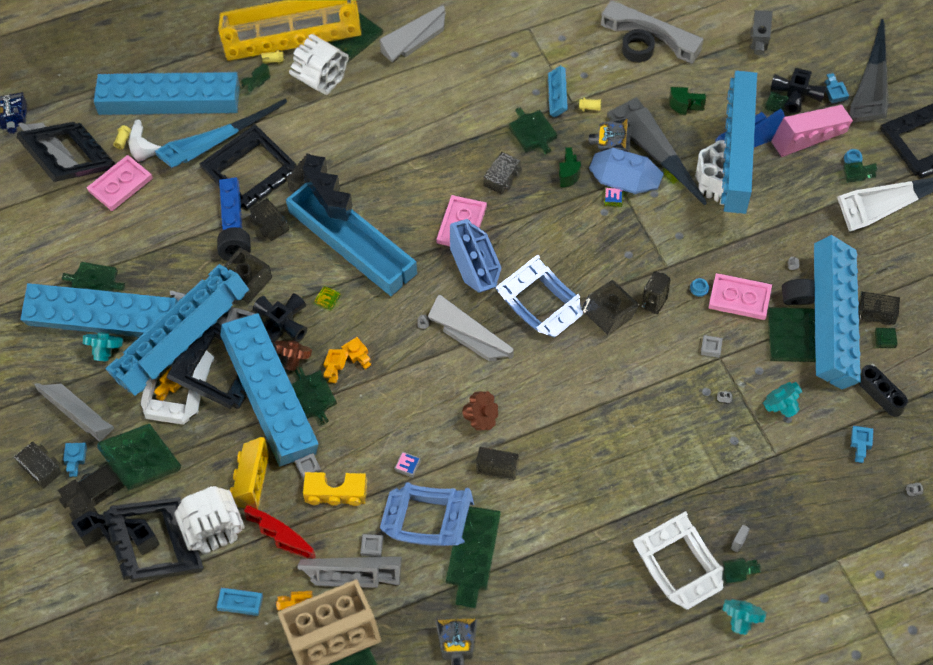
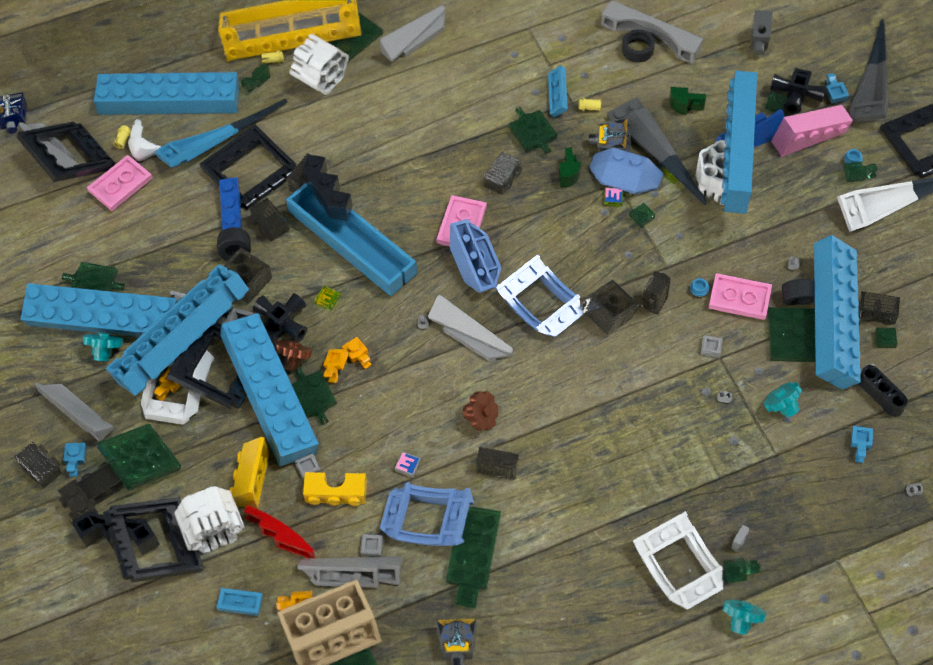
none -> clear green plate [629,202,656,228]

